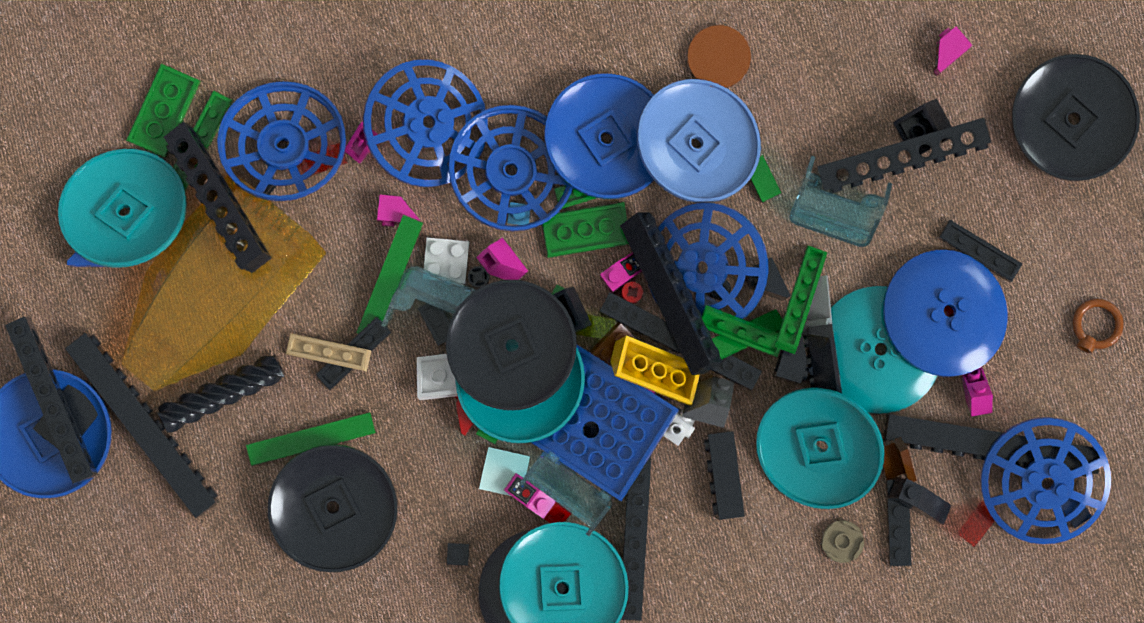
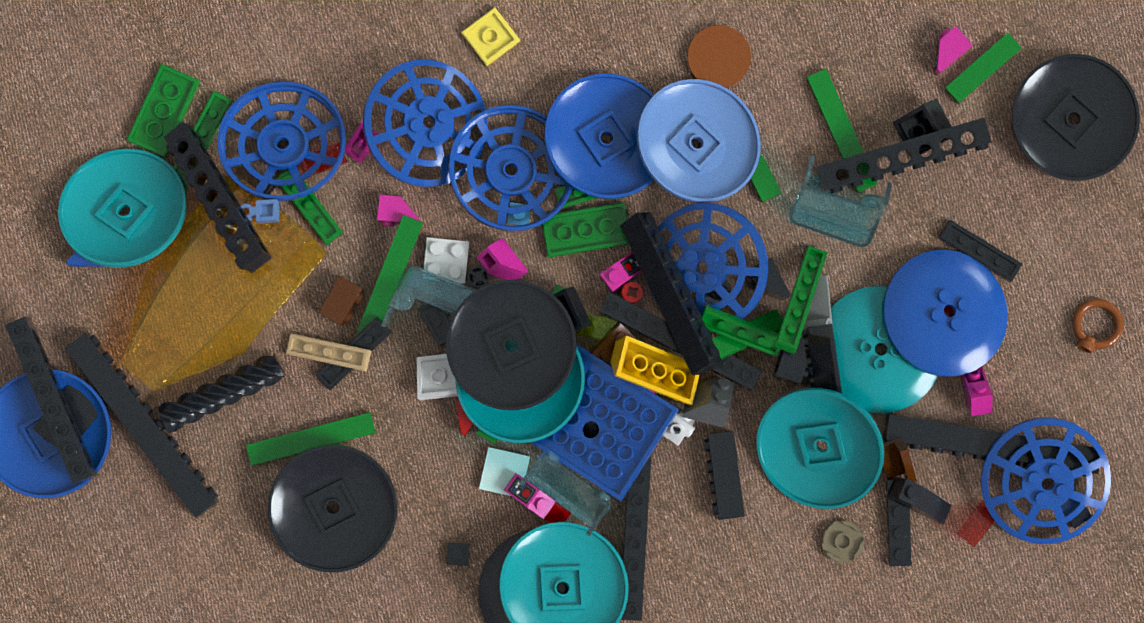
none -> medium blue plate [241,199,279,224]
none -> green tile [275,169,343,246]
none -> reddish brown brick [318,276,364,326]
none -> light yellow tile [461,7,520,66]
none -> green tile [806,69,878,193]
none -> green tile [944,33,1022,104]

